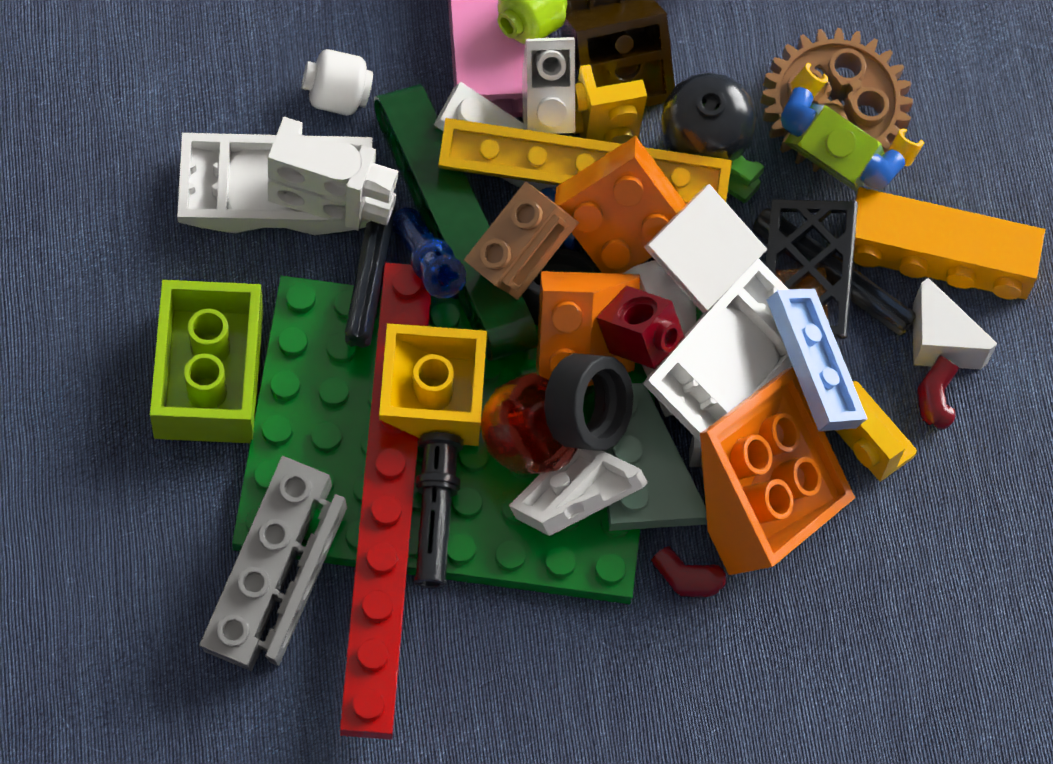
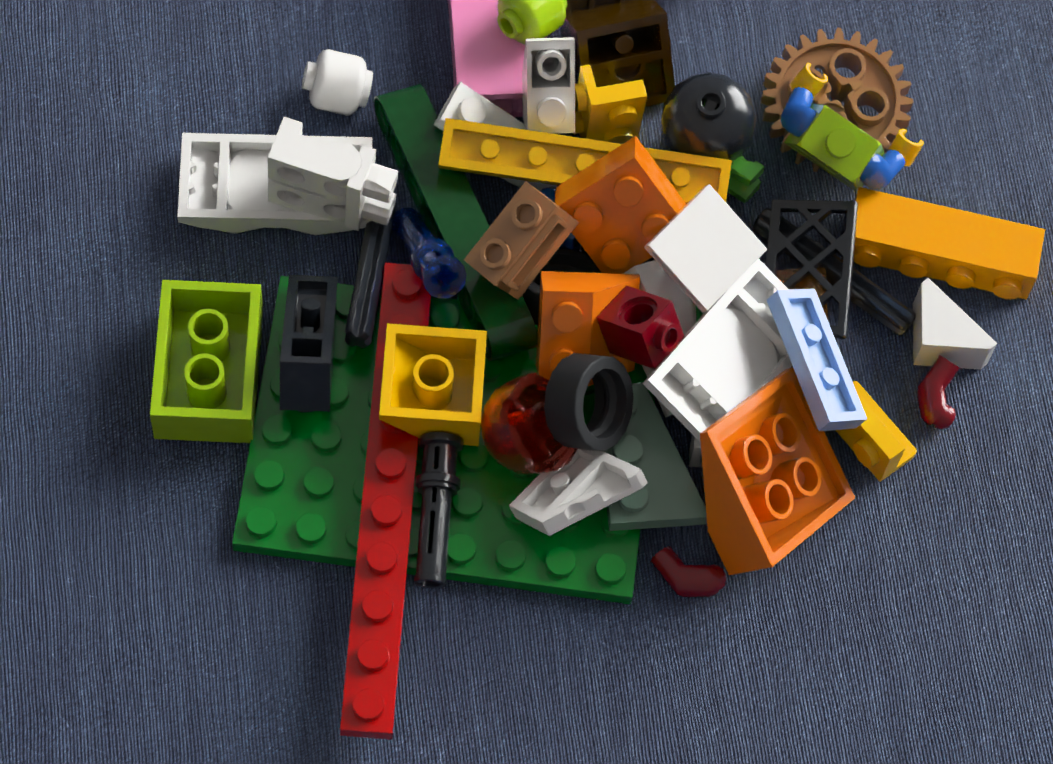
light grey brick [199,456,347,671] -> none
none -> black slope [280,275,338,413]

